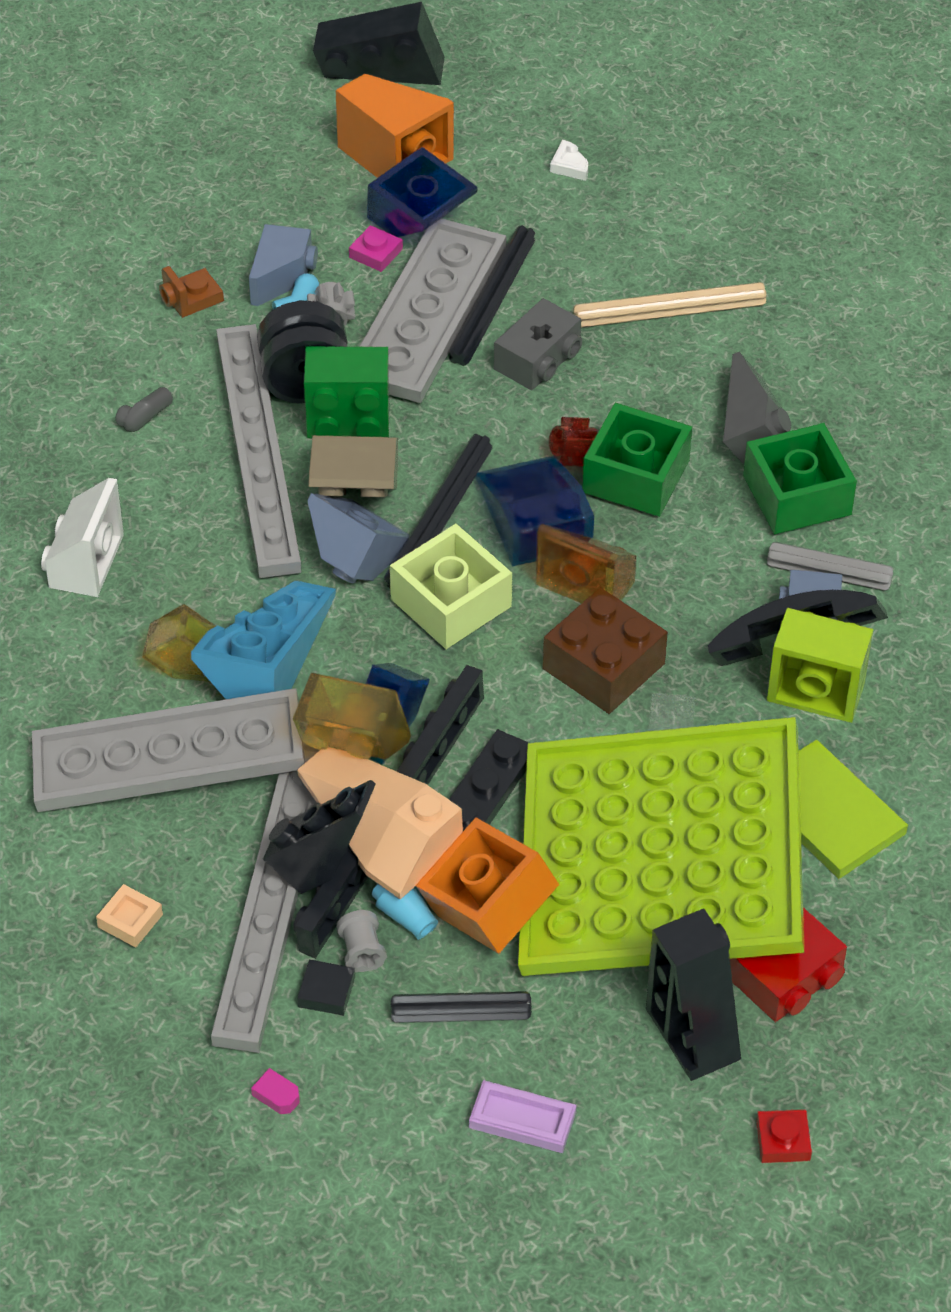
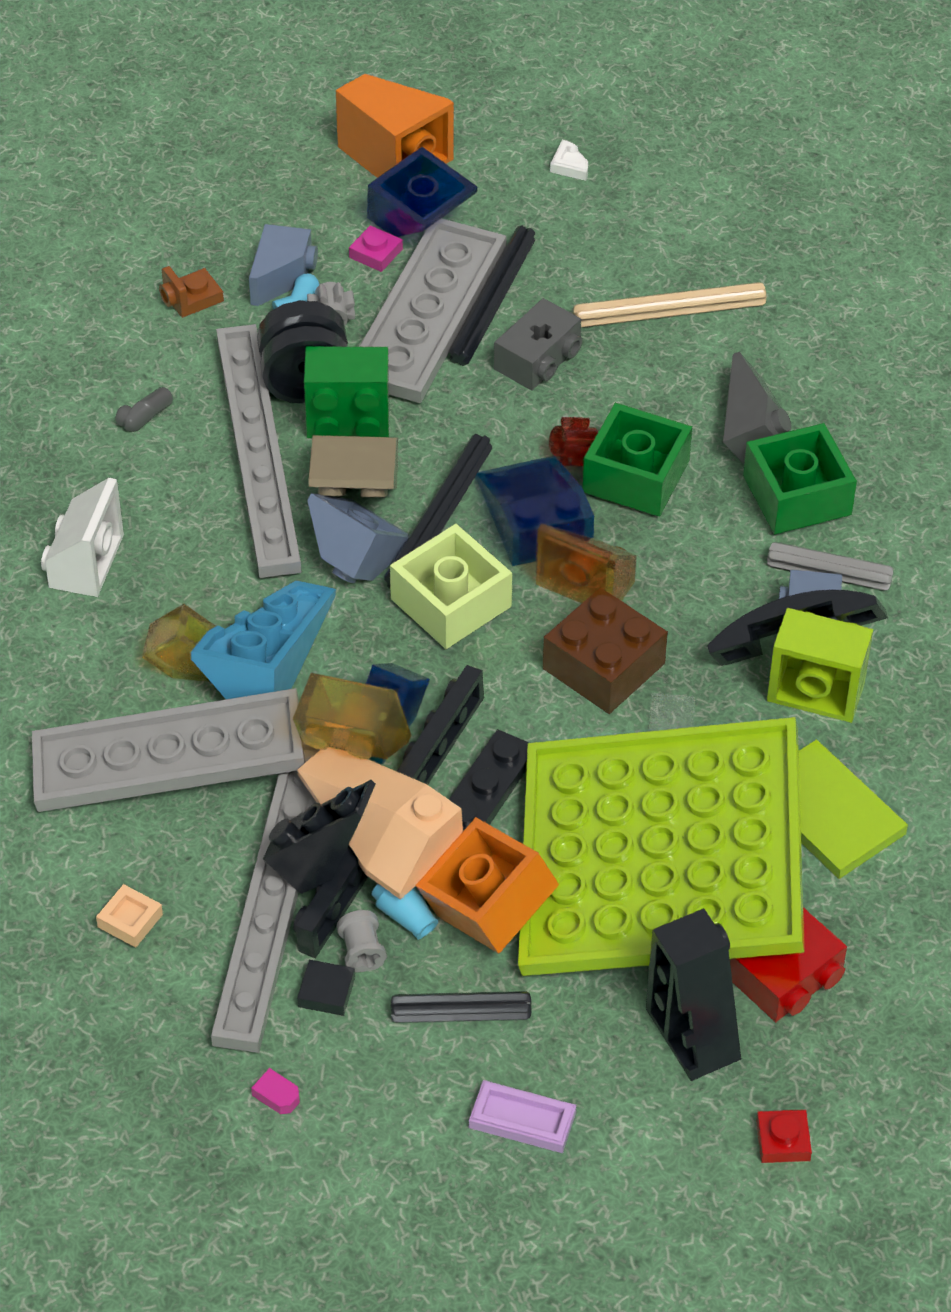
black wedge [313,2,445,85] -> none

